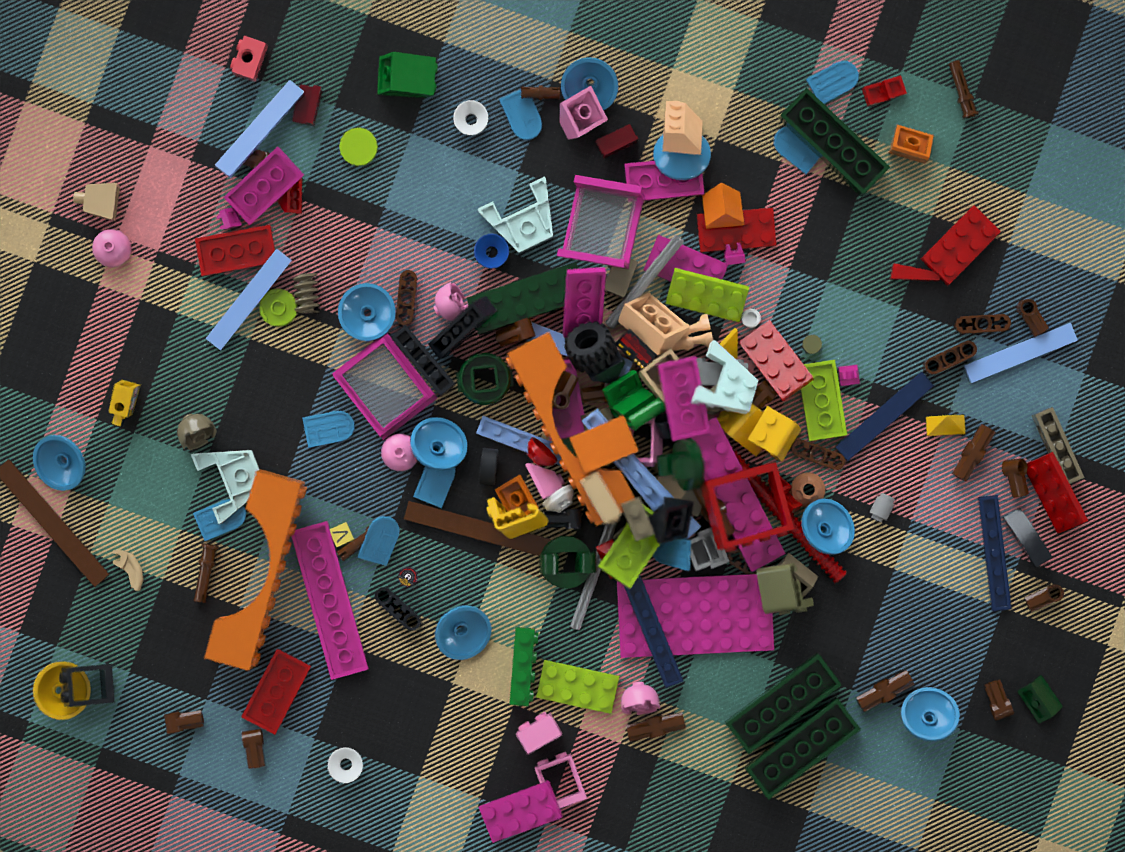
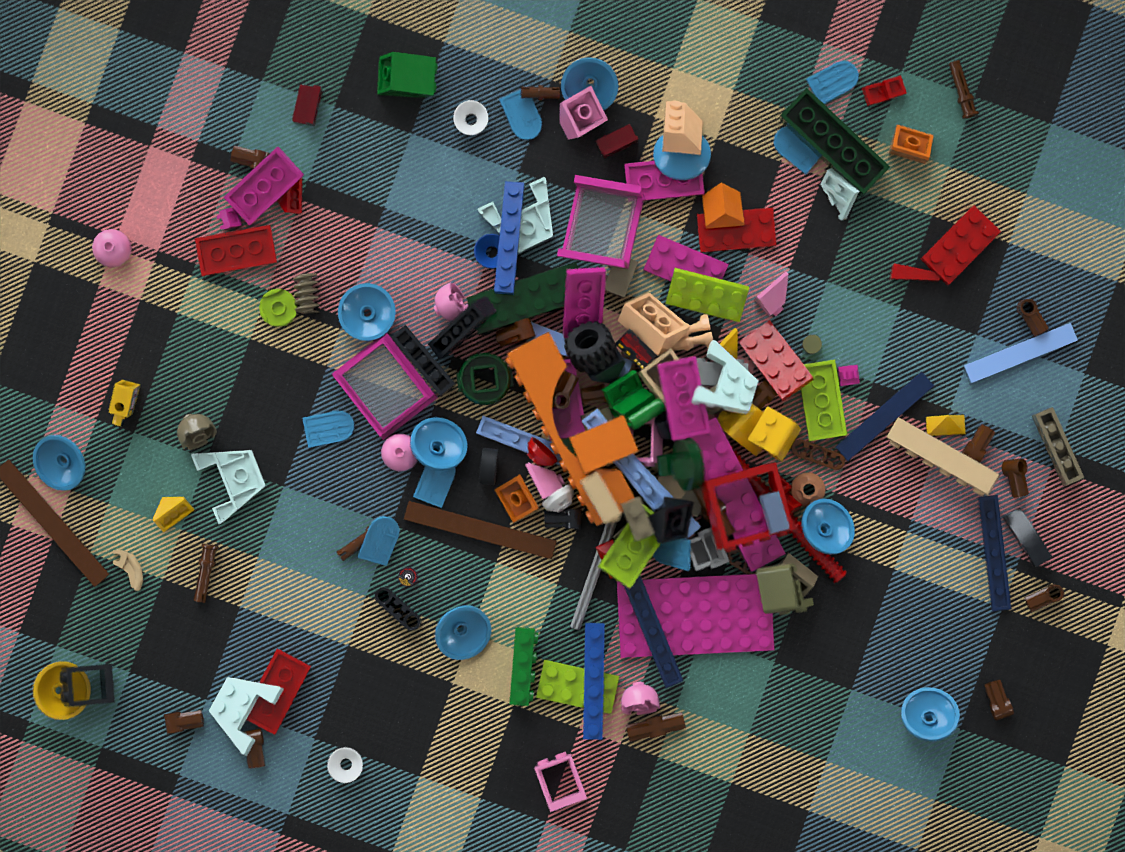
tan torso [73,183,120,221] -> none
dark azure window [193,499,246,541] -> none
orange arch [204,469,307,671] -> none
light blue tile [206,249,292,350] -> none
light blue tile [215,80,305,178] -> none
coral brick [230,36,268,82] -> none
dark pink plate [292,521,369,680] -> none
light yellow tile [330,522,354,547] -> none
lime tile [339,128,378,166] -> none
reddish brown beam [396,270,417,326] -> none
dark pink plate [479,780,563,843] -> none
yellow piece [487,498,548,539] -> none
bright pink brick [516,712,562,754] -> none
dark green piece [539,536,597,589] -> none
light grey axle [605,235,684,329] -> none
dark pink tile [724,243,746,265] -> none
dark green brick [725,653,842,754] -> none
white tile [741,309,761,328] -> none
dark green brick [744,697,861,800] -> none
reddish brown piece [855,670,915,712] -> none
light grey brick [869,493,895,523] -> none
reddish brown beam [923,341,977,375] -> none
reddish brown beam [954,314,1011,334] -> none
dark green panel [1017,675,1063,723] -> none
red plate [1027,452,1088,534] -> none
none -> yellow slope [153,497,194,532]
none -> light aqua wing [209,677,284,755]
none -> blue plate [494,181,525,295]
none -> blue plate [583,623,605,740]
none -> bright pink slope [754,272,788,317]
none -> sand blue tile [759,491,790,534]
none -> light aqua wing [821,168,859,220]
none -> tan brick [887,417,1000,497]

